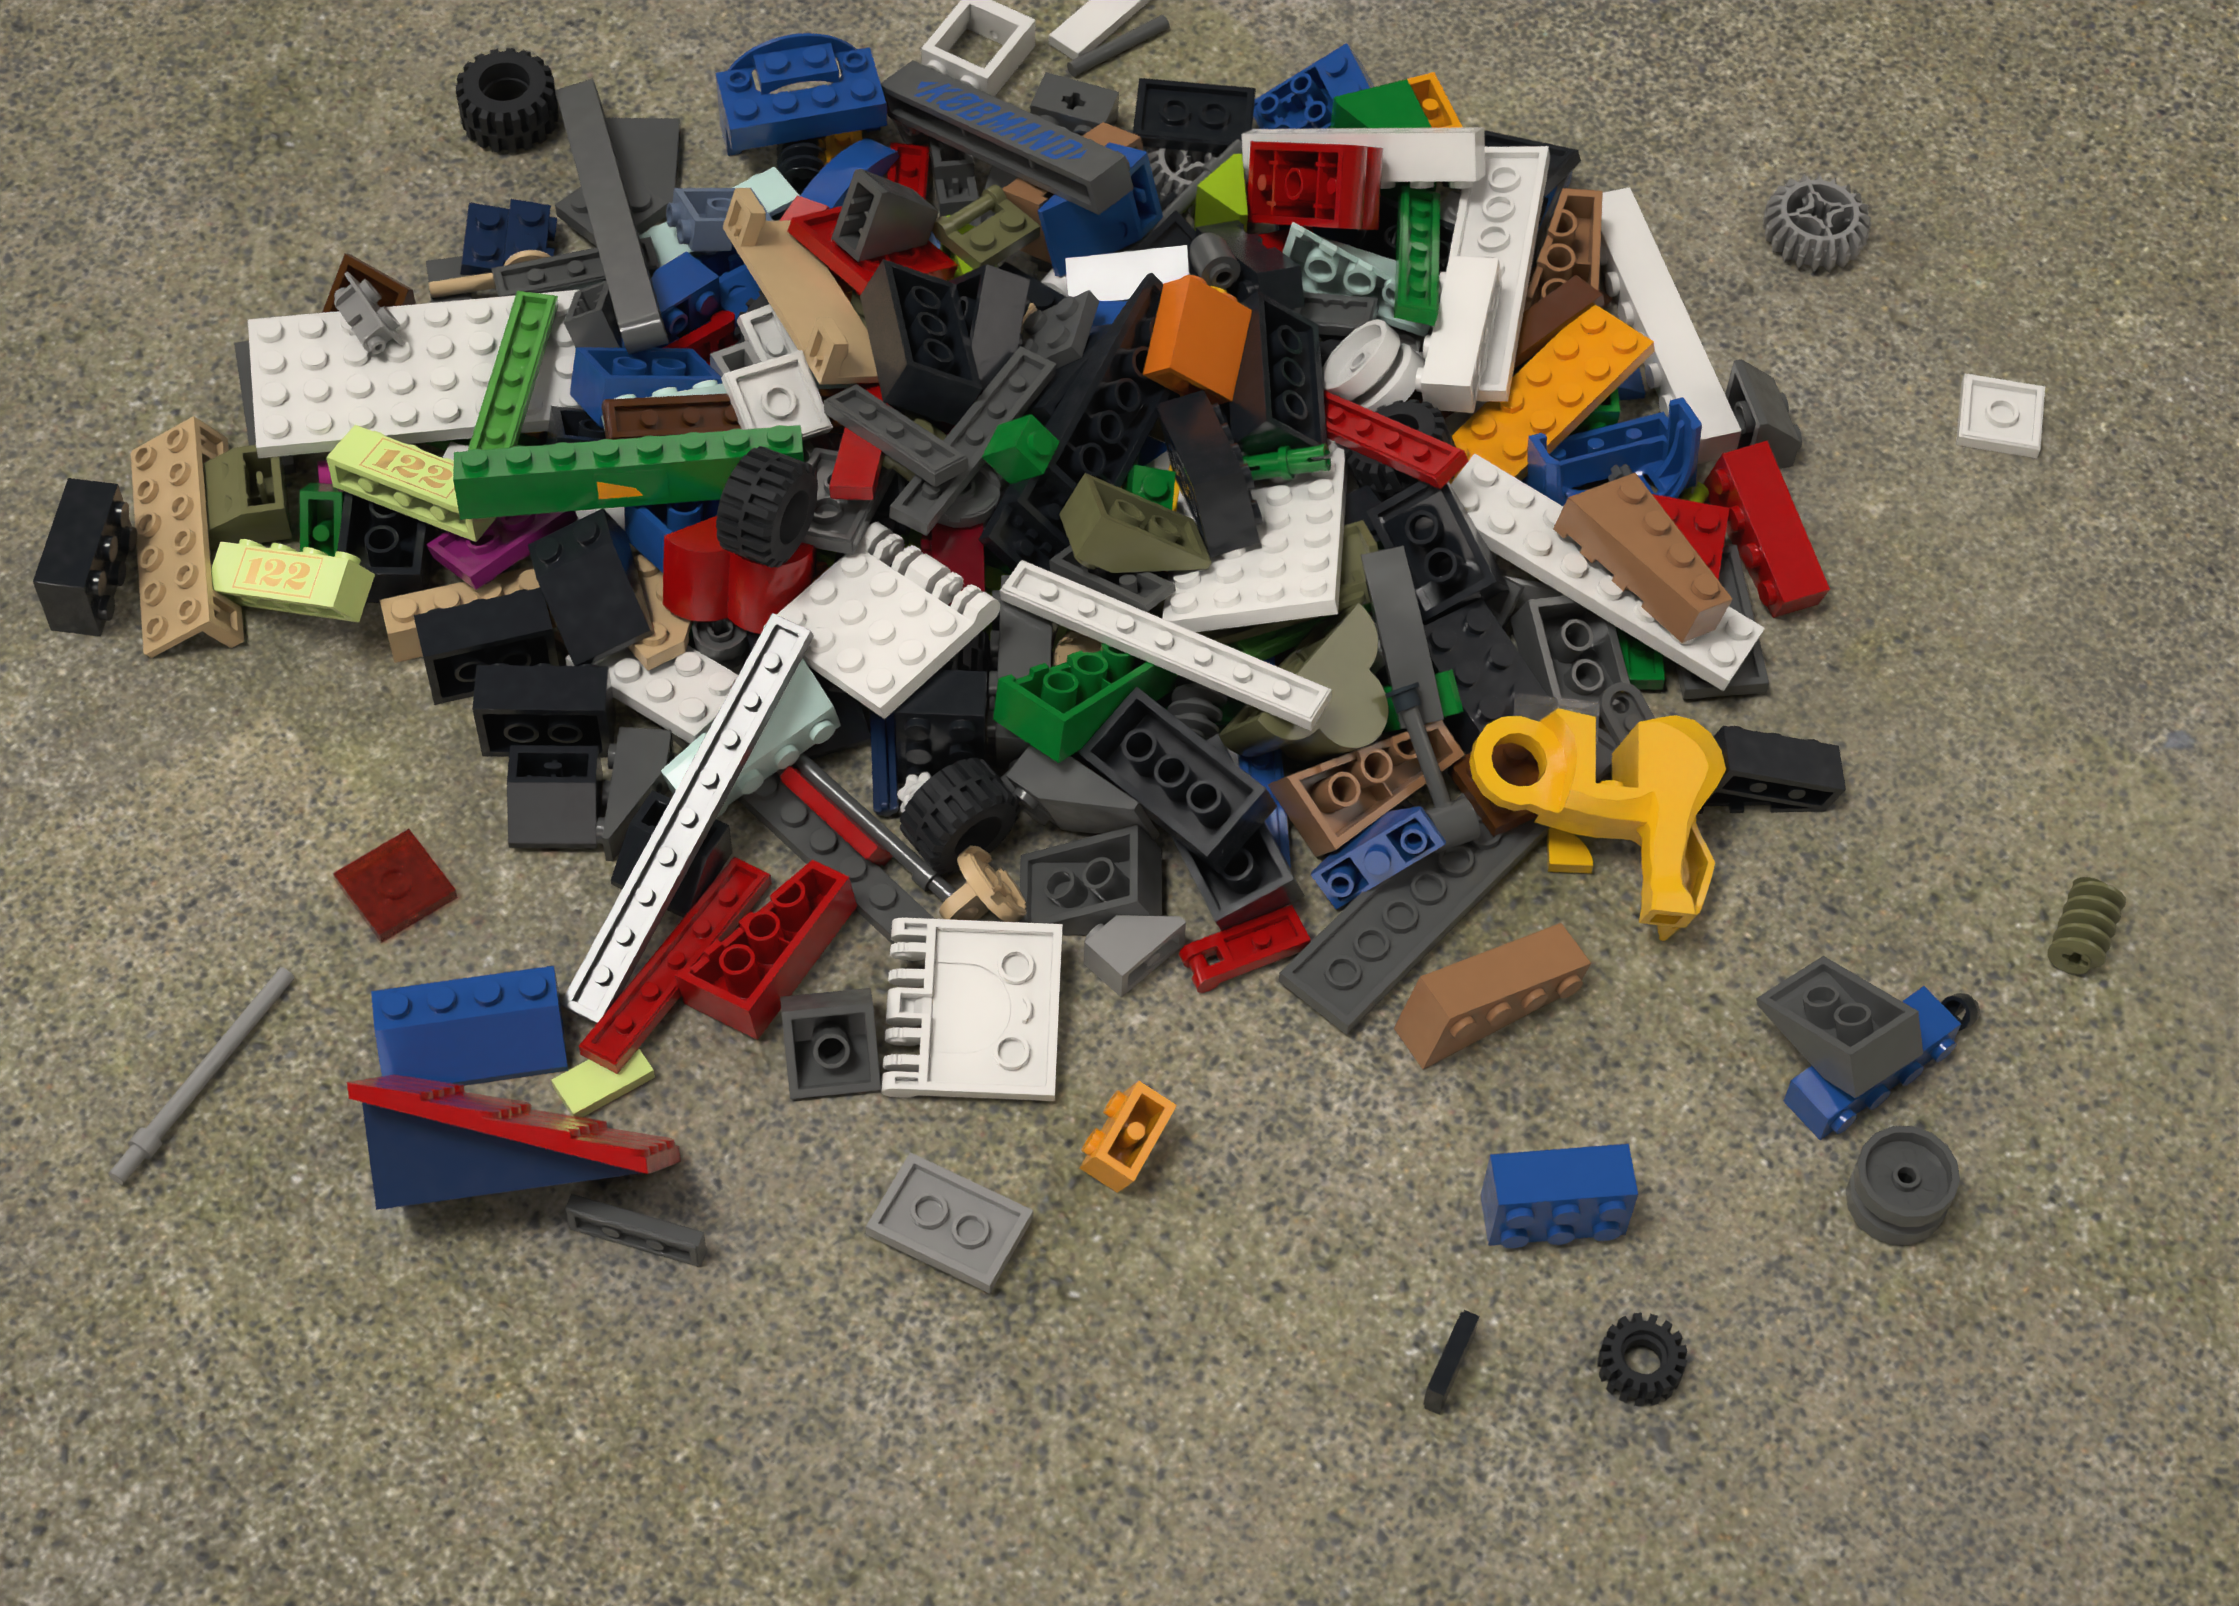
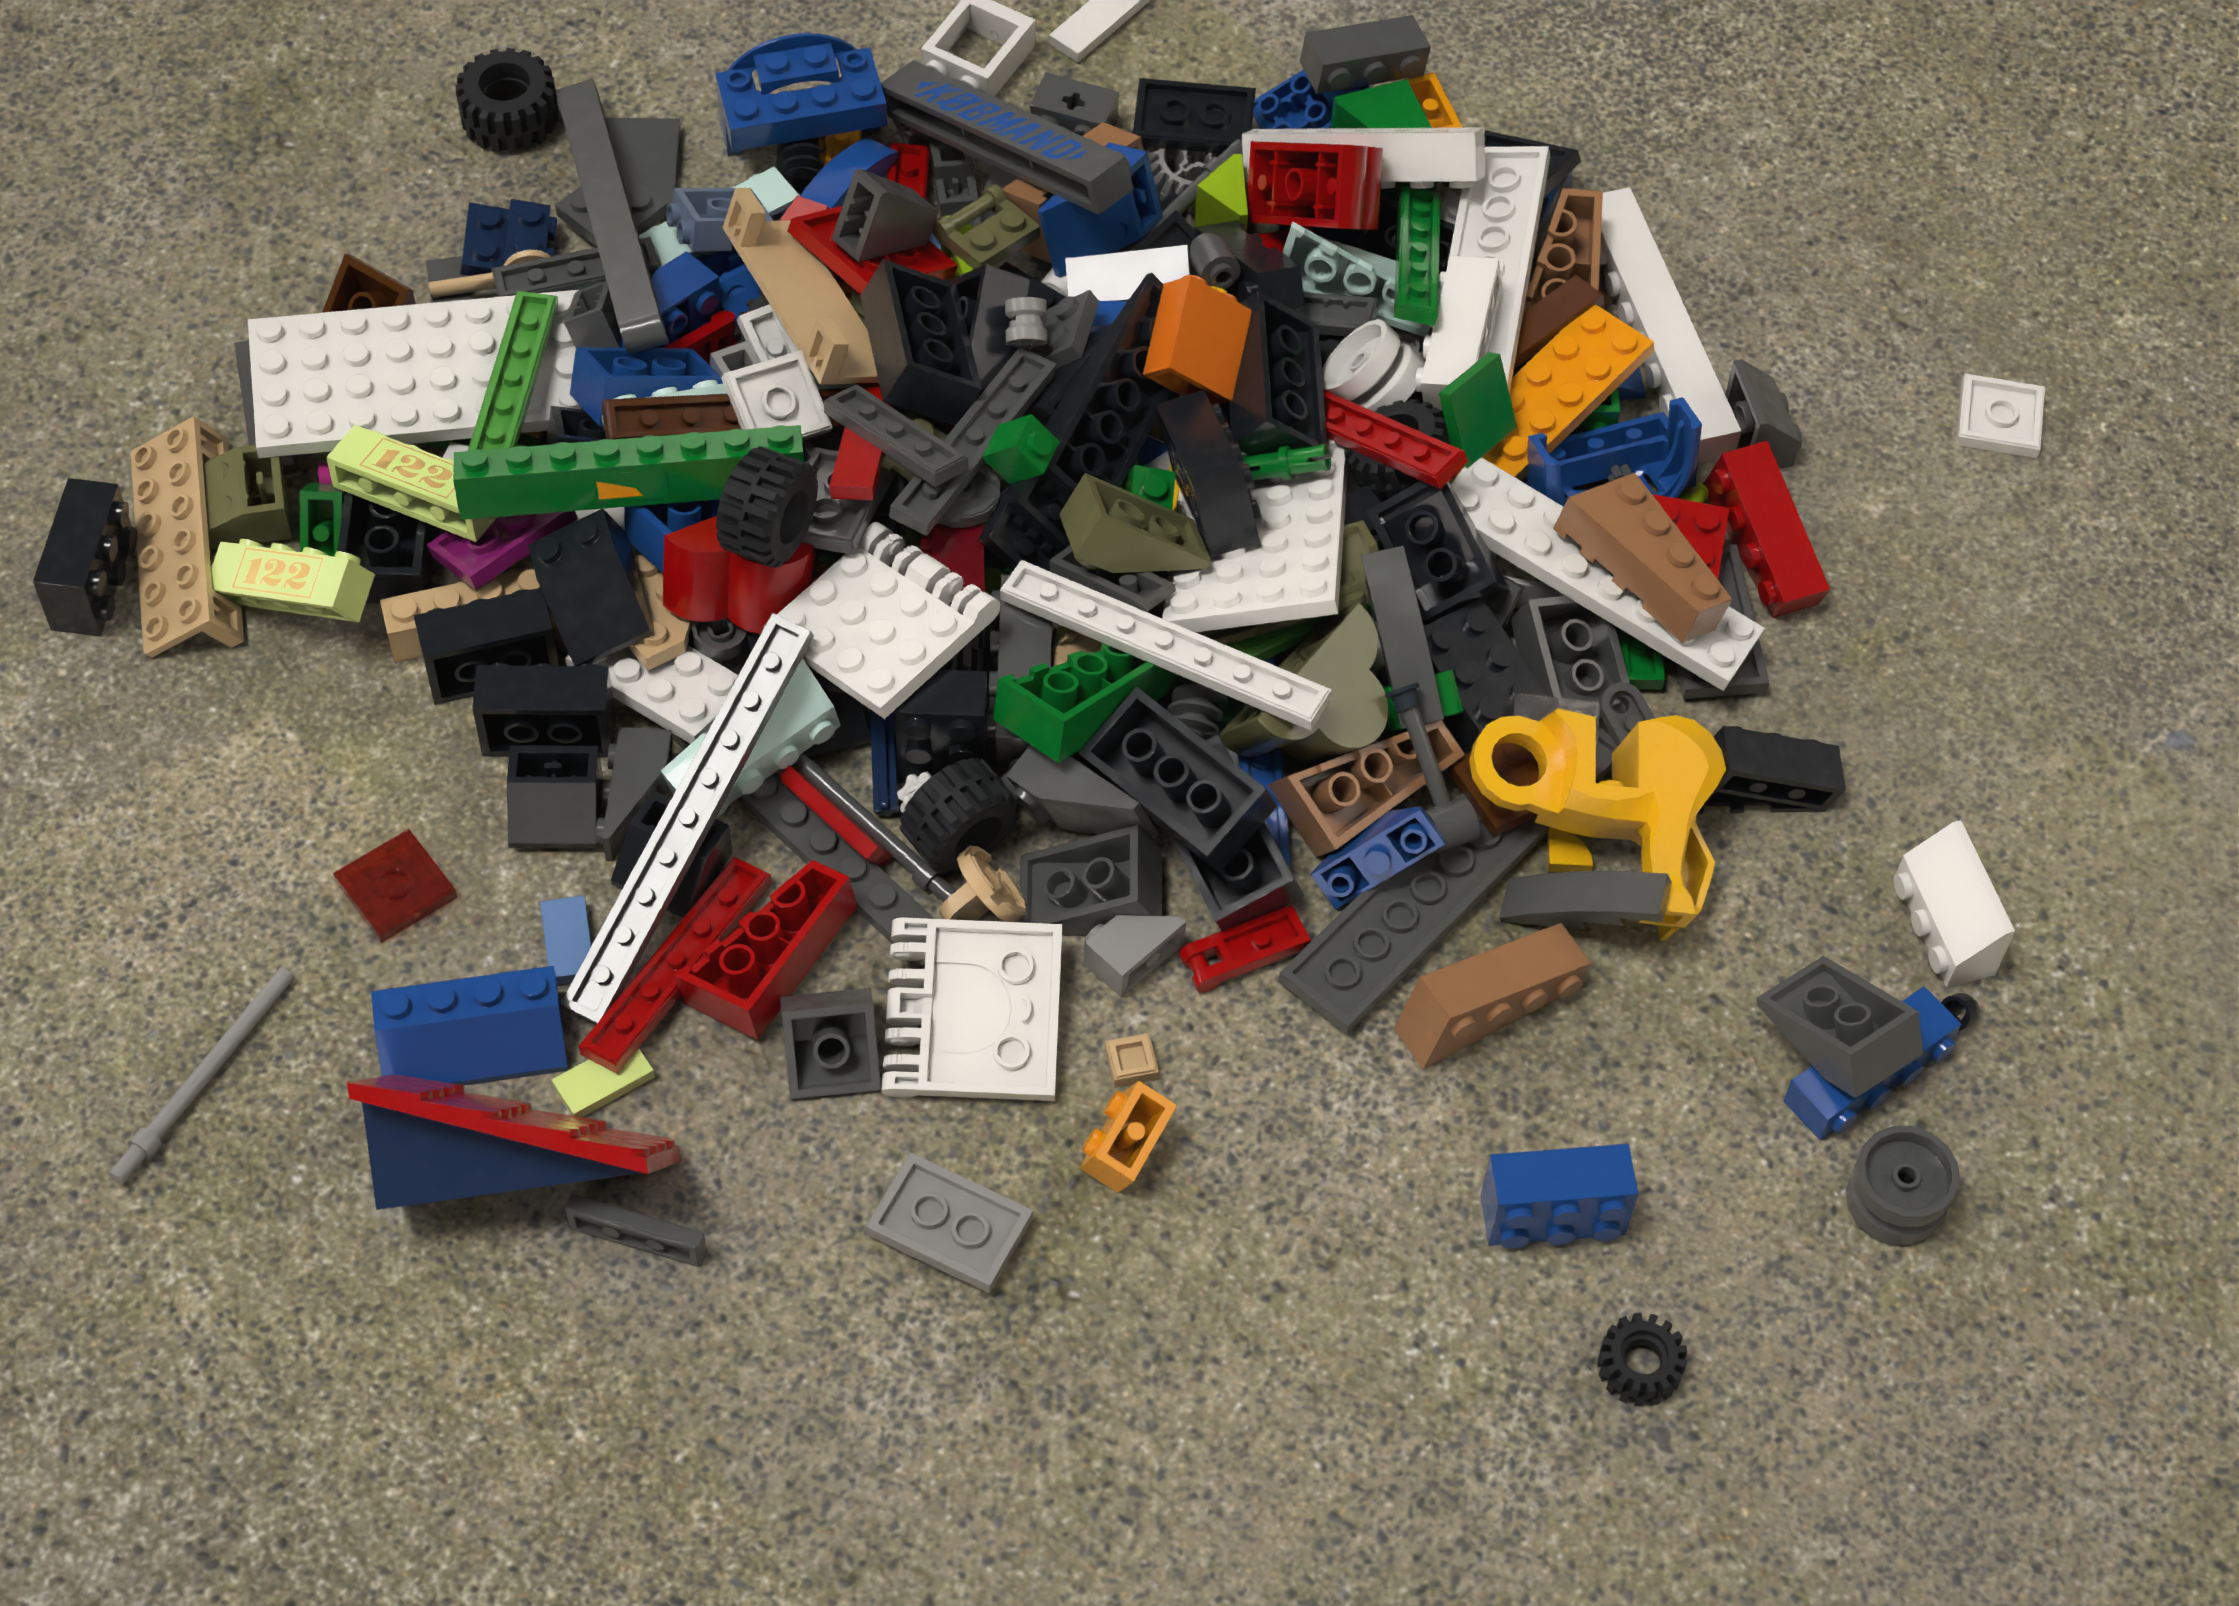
light grey hinge [334,272,405,354] -> none
dark grey bar [1067,15,1169,77] -> none
black tile [1423,1310,1480,1415] -> none
light grey gear [1763,174,1871,272] -> none
olive piece [2048,877,2126,975] -> none
none -> medium blue tile [540,895,591,985]
none -> light grey wheel [1005,297,1047,348]
none -> tan tile [1104,1033,1159,1087]
none -> dark grey brick [1299,15,1431,94]
none -> green tile [1438,352,1517,469]
none -> dark grey slope [1499,871,1672,930]
none -> white slope [1894,820,2015,988]

